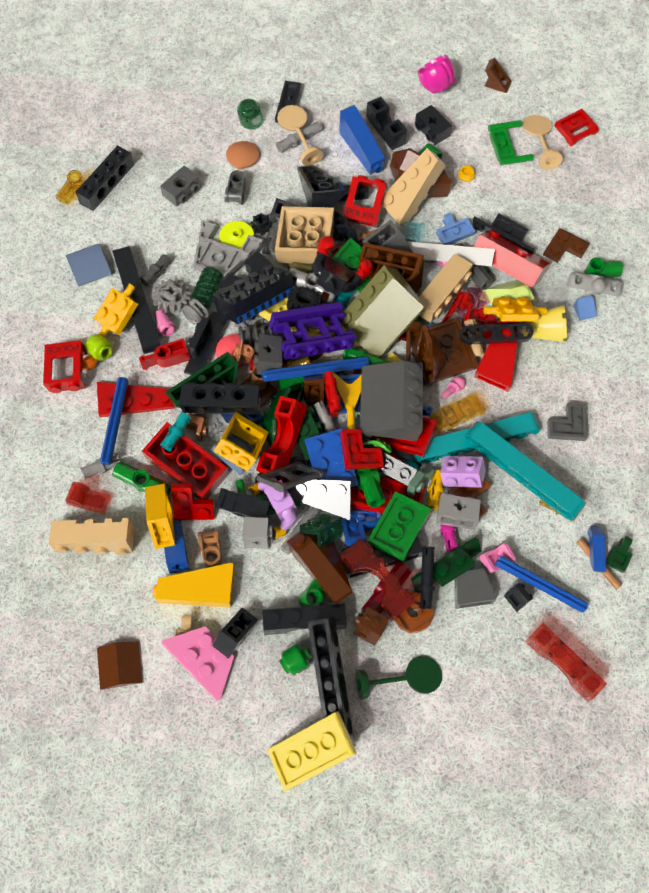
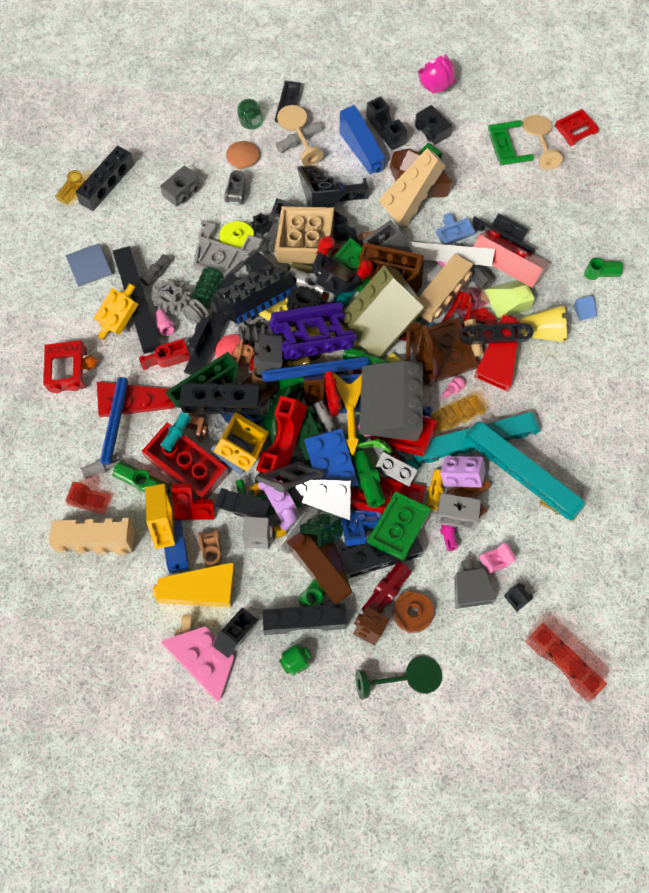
lime head [85,334,113,361] -> none
reddish brown slope [97,641,143,690] -> none
light yellow plate [267,712,357,791] -> none
black brick [308,617,356,747] -> none
red plate [340,429,384,470] -> none
clear red arch [341,538,414,621] -> none
red window [343,175,388,228] -> none
clear light blue tile [403,222,422,242] -> none
sand green plate [406,464,435,498] -> none
dark green bracket [411,537,482,593] -> none
black pin [419,546,435,609] -> none
yellow plate [458,165,475,182] -> none
yellow plate [483,297,547,321] -> none
reddish brown slope [485,58,512,93] -> none
blue axle [495,556,589,613] -> none
reddish brown plate [543,228,590,263] -> none
dark grey plate [547,403,587,441] -> none
light grey piece [566,272,622,297] -> none
medium nougat bar [576,538,622,590] -> none
blue piece [587,525,606,572] -> none
dark green plate [606,536,633,573] -> none

